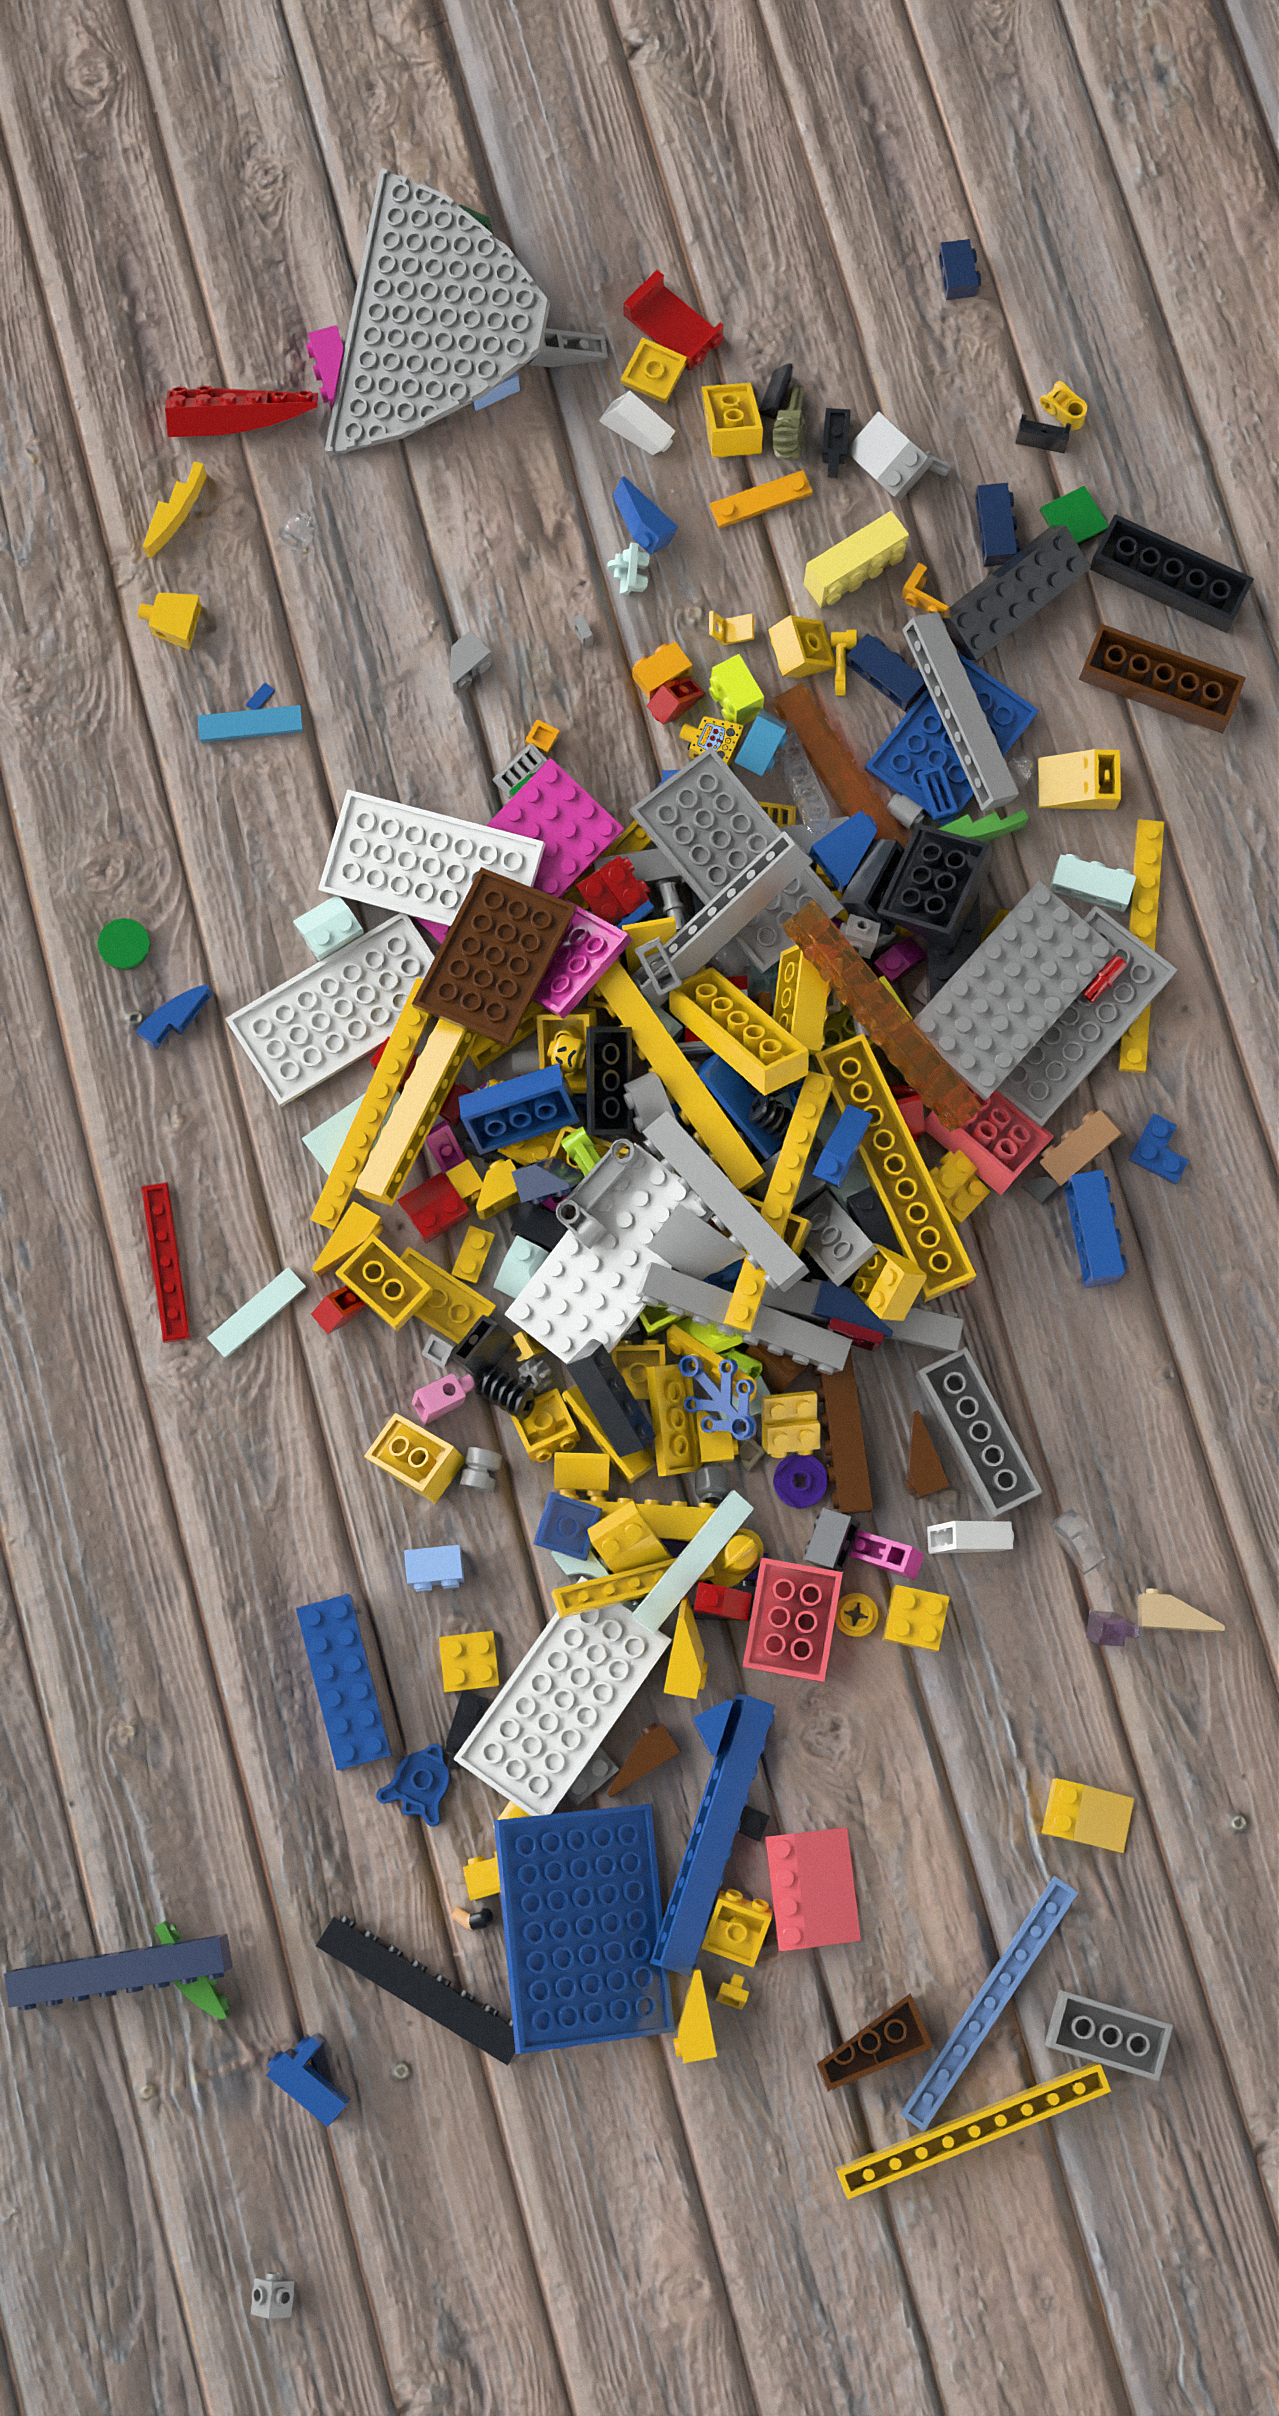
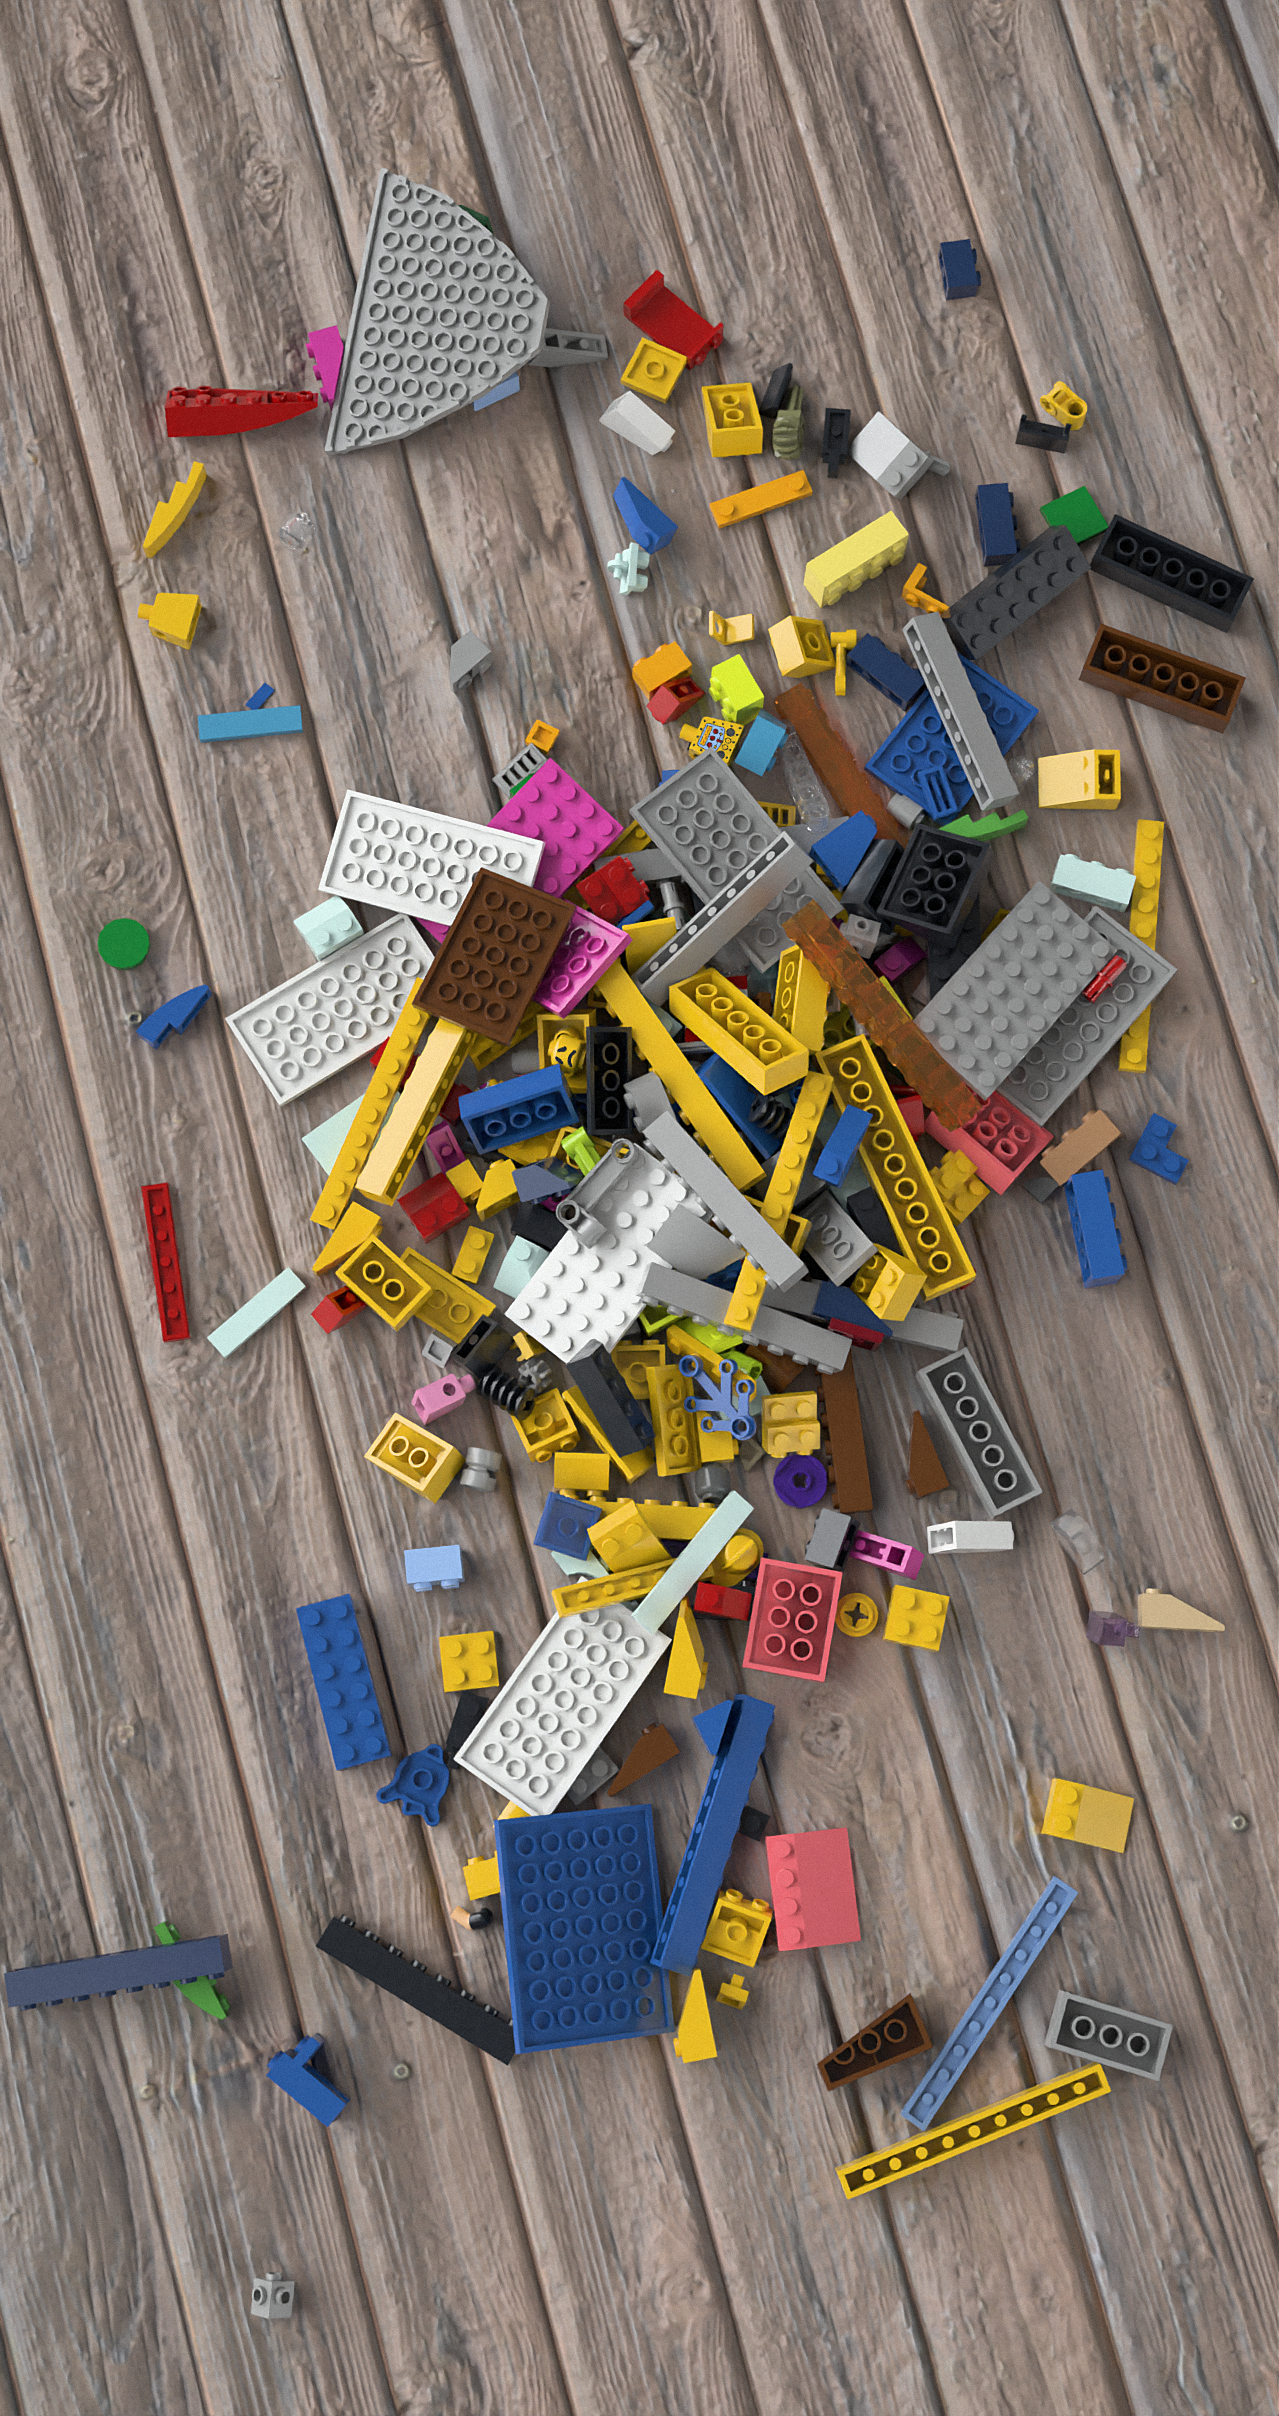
light grey tile [573,613,593,648] -> none
light grey slope [635,937,683,997] -> none

